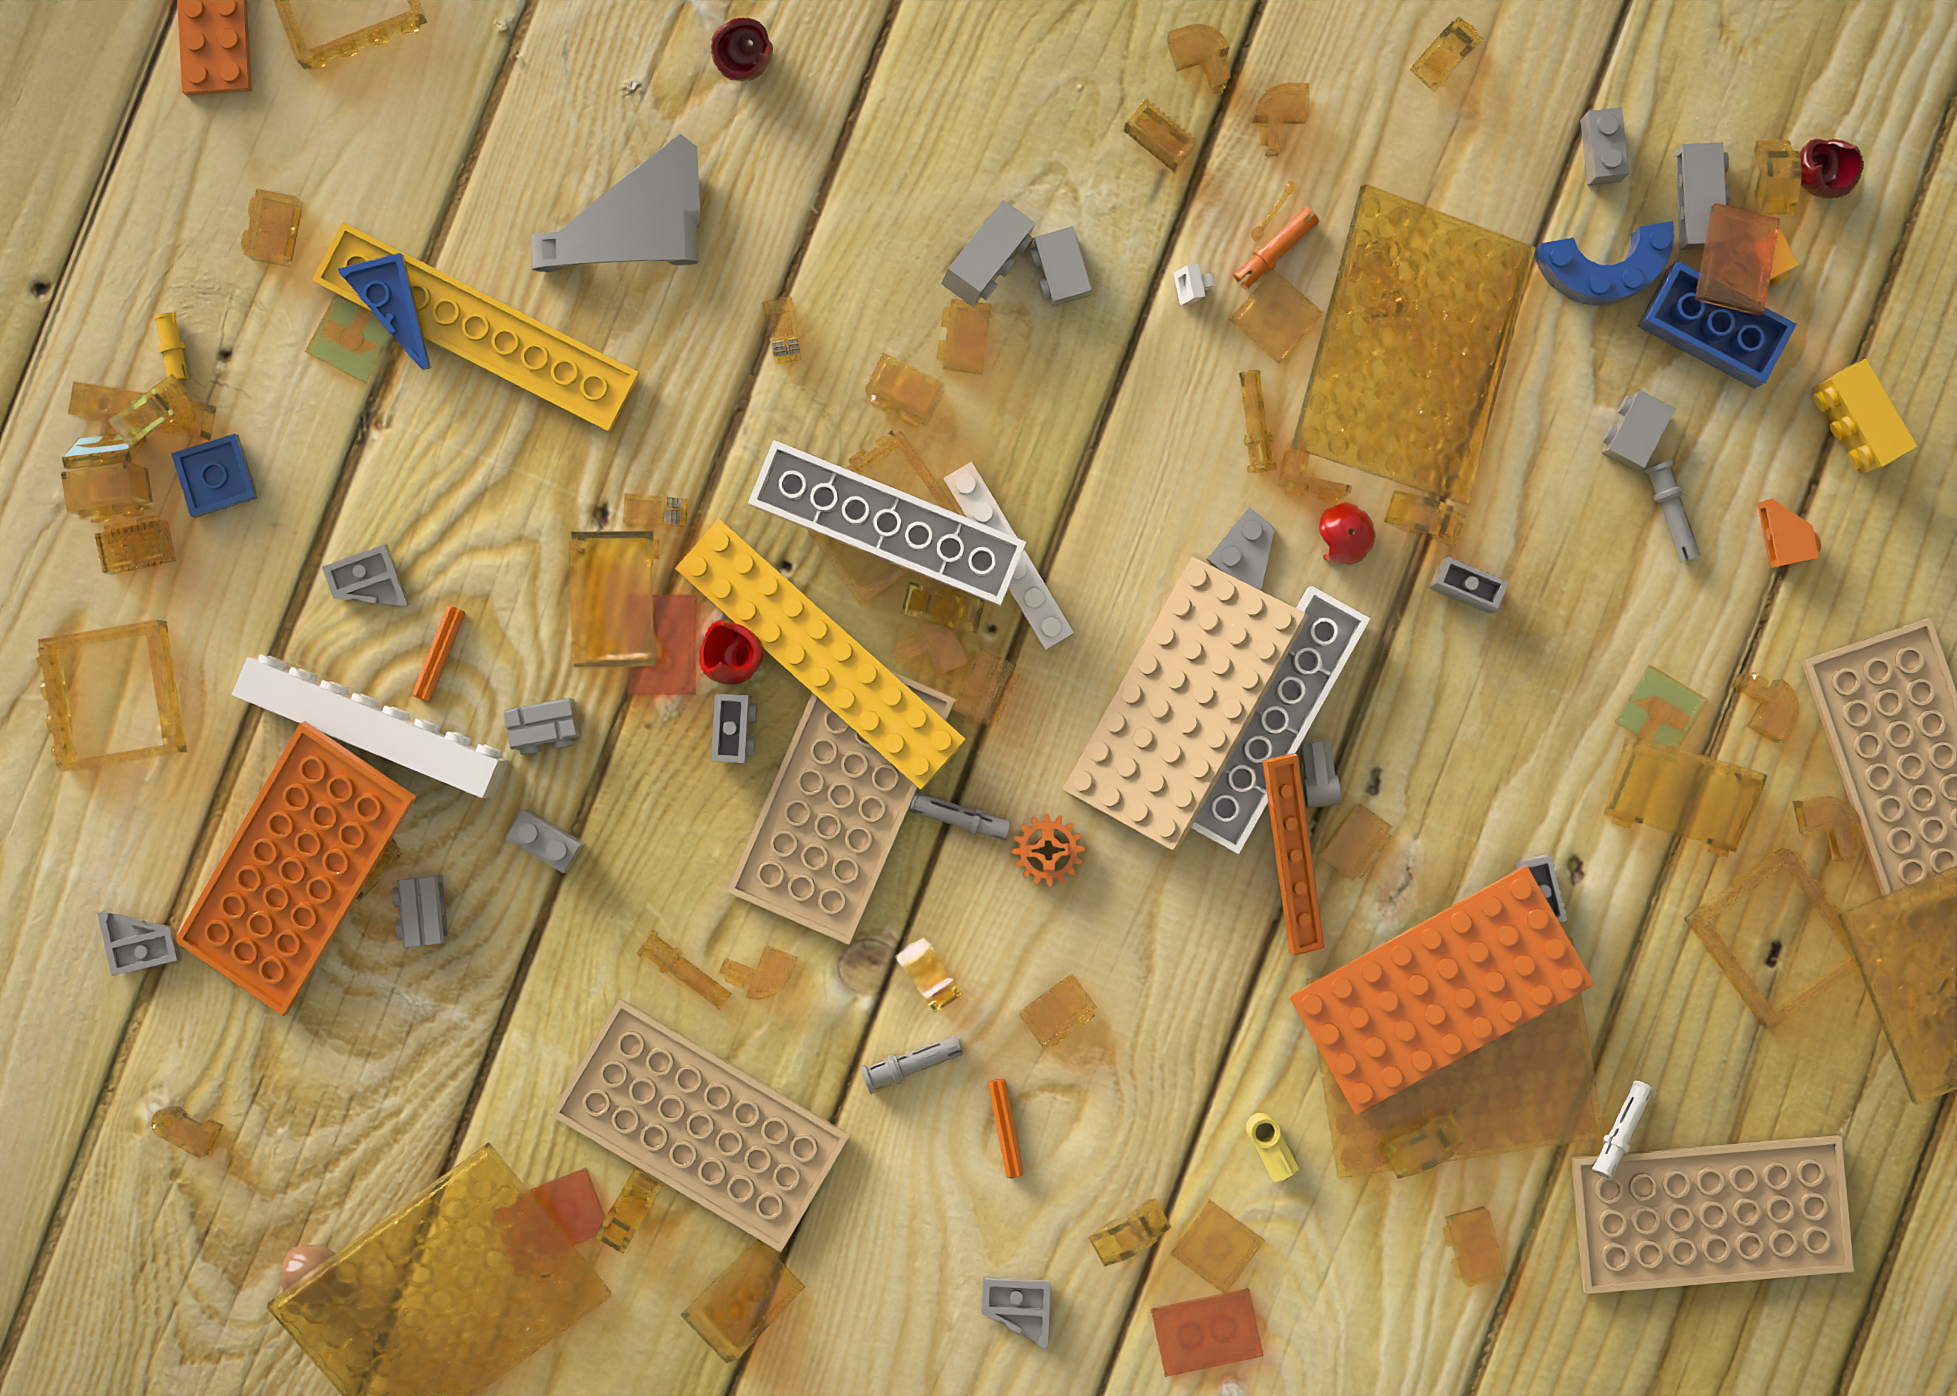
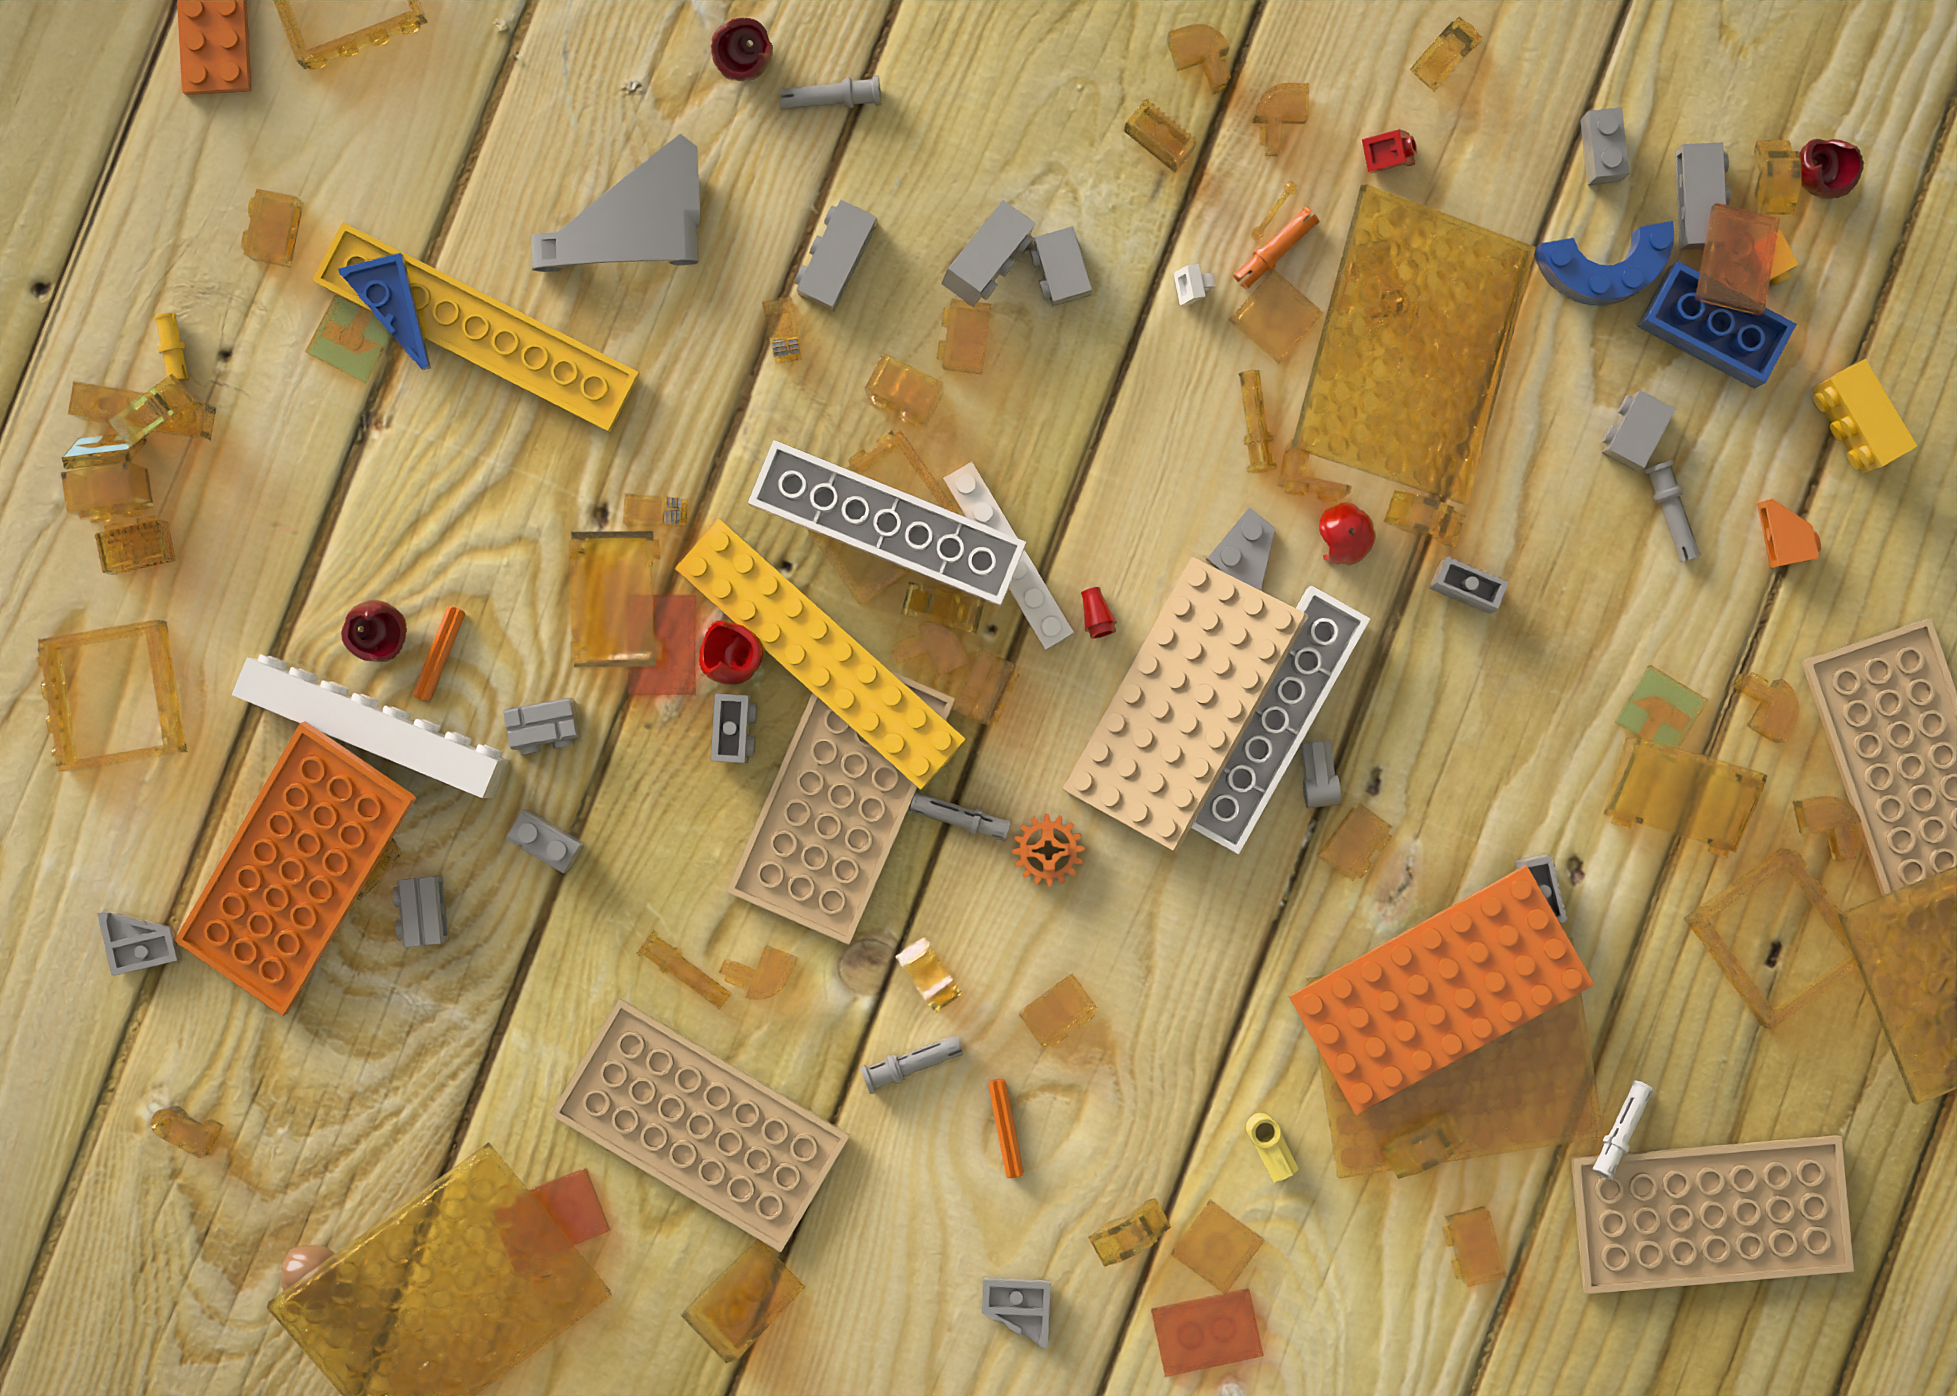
blue plate [171,434,258,518] -> none
light grey wing [322,544,410,606] -> none
clear yellow brick [594,1169,664,1254] -> none
orange tile [1262,753,1324,956] -> none
none -> dark red piece [341,600,407,662]
none -> light grey pin [779,75,881,110]
none -> light grey brick [794,200,878,312]
none -> red cone [1081,587,1117,639]
none -> red bracket [1362,129,1417,173]

